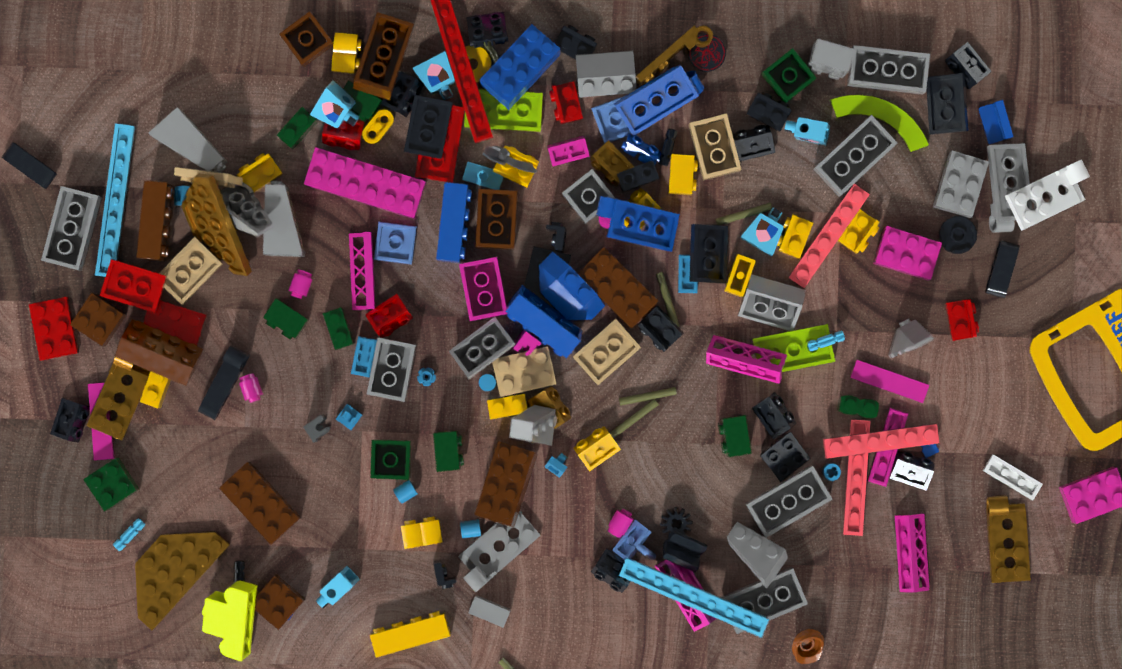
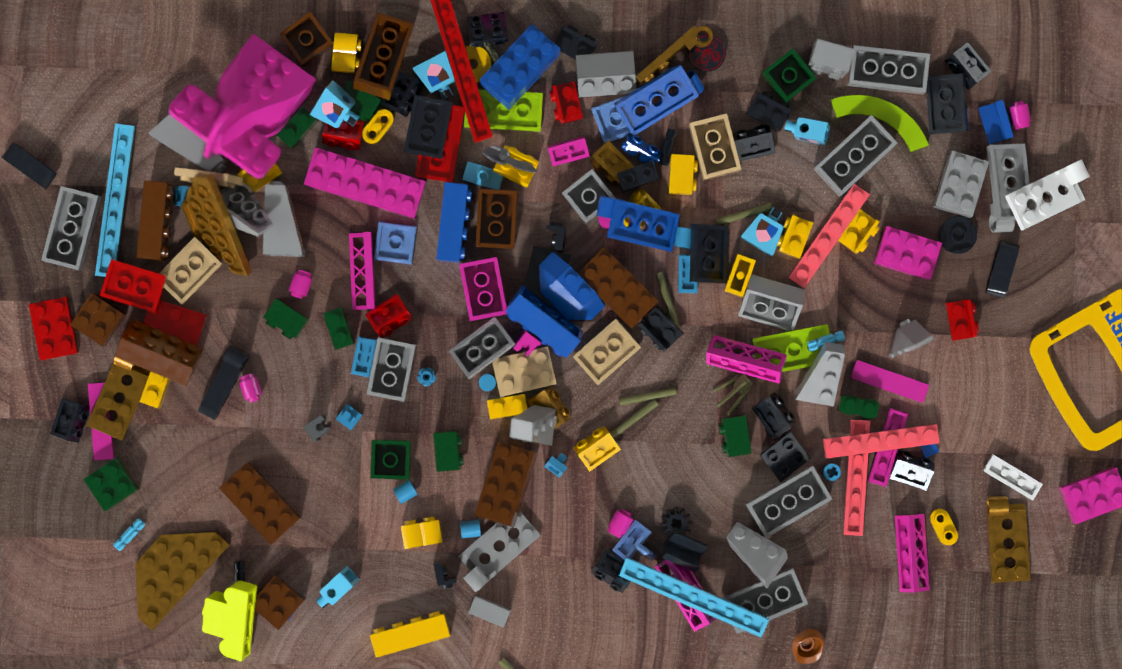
none -> dark pink brick [169,34,315,178]
none -> dark azure piece [674,227,691,249]
none -> olive plant [713,374,753,416]
none -> light grey wedge [795,342,845,406]
none -> yellow plate [929,509,958,545]
none -> dark pink brick [1009,100,1031,130]

